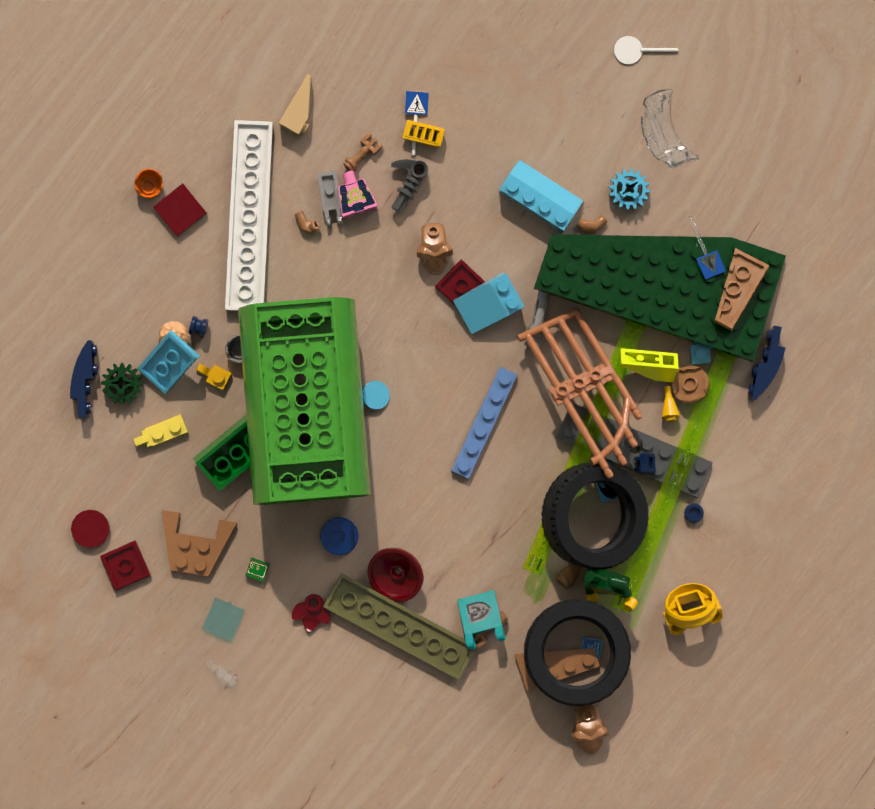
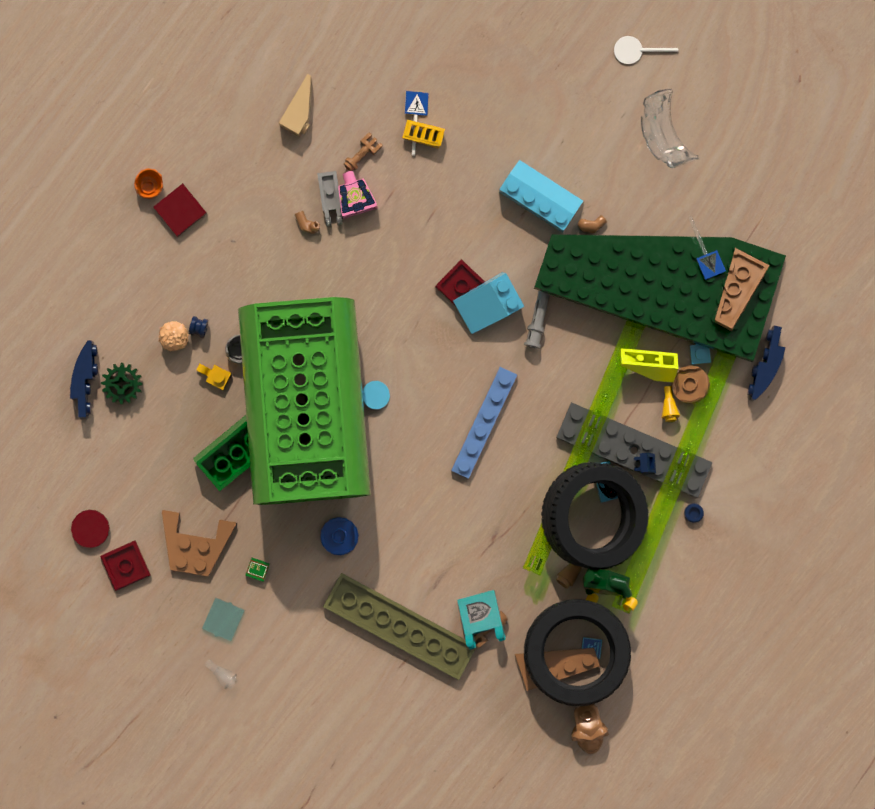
light yellow hinge [133,414,188,447] -> none
medium azure tile [137,330,200,395] -> none
white plate [225,120,273,311] -> none
dark red plate [292,594,330,632] -> none
dark red dish [367,547,424,602] -> none
dark grey piece [391,159,428,213] -> none
medium nougat head [416,223,453,274] -> none
nougat piece [517,307,642,479] -> none
medium azure gear [608,168,650,211] -> none
yellow piece [663,583,723,635] -> none

